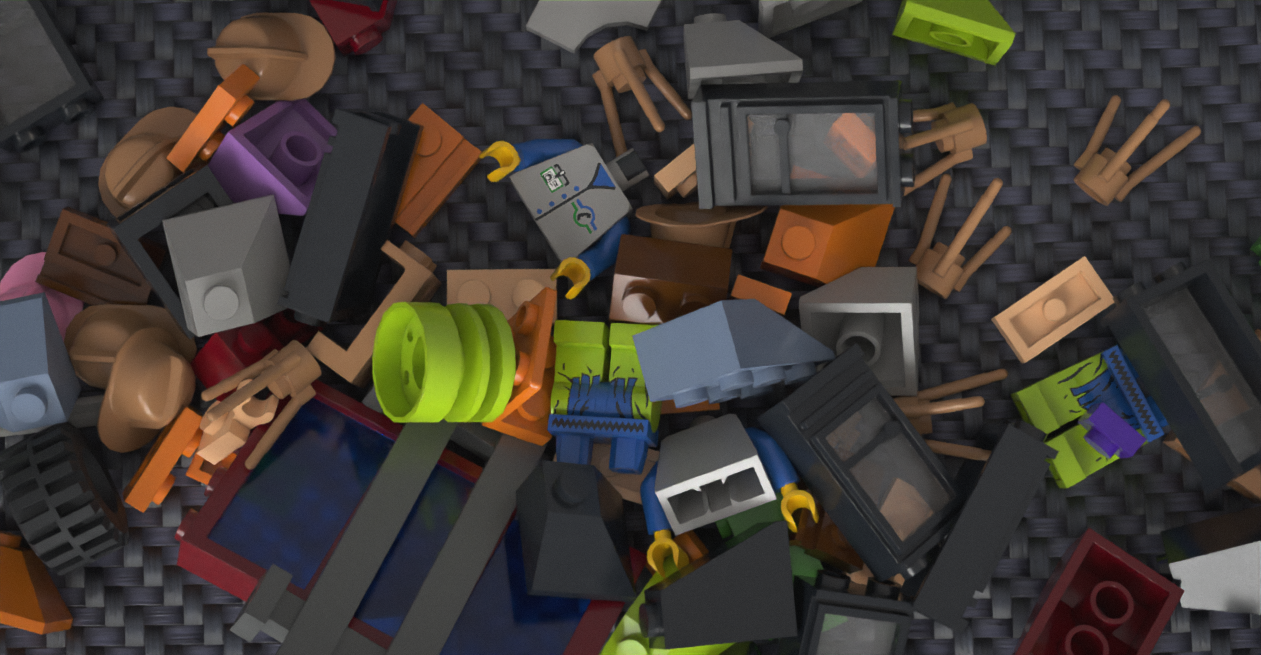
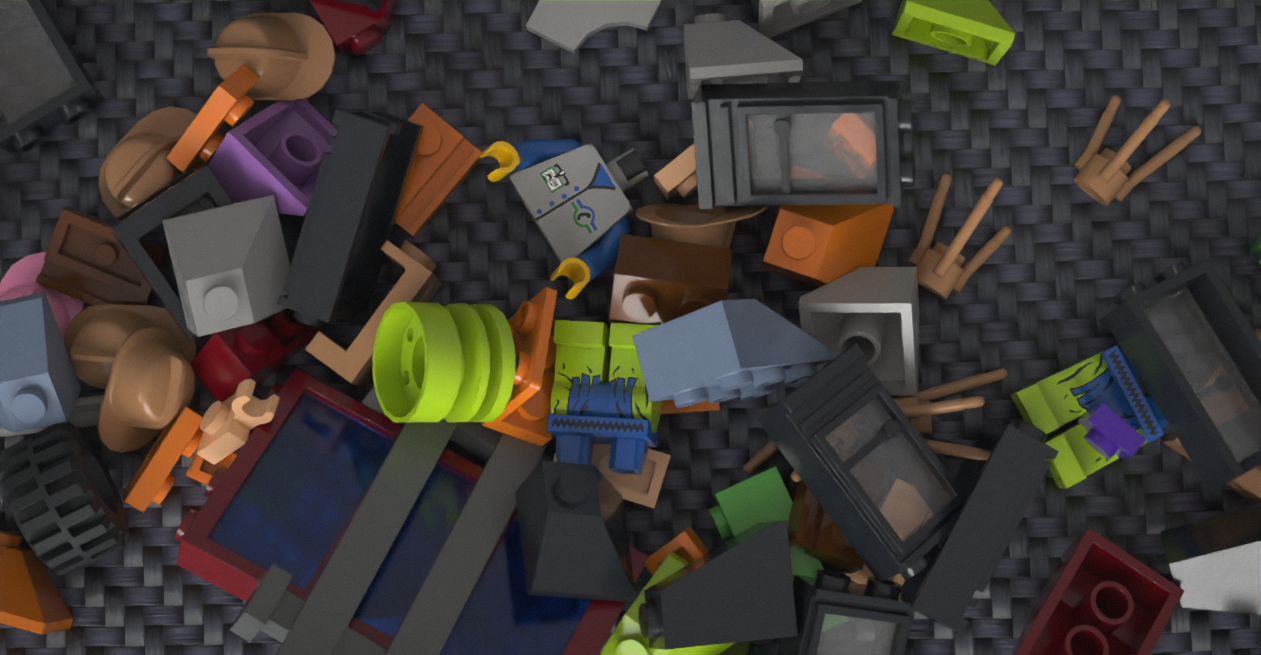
medium nougat plant [201,340,322,470] -> none
light nougat plate [447,269,557,325] -> none
medium nougat plant [592,36,692,157] -> none
light grey torso [640,413,819,578] -> none
orange plate [729,274,792,317] -> none
medium nougat plant [870,102,987,196] -> none
light nougat plate [991,256,1115,364] -> none

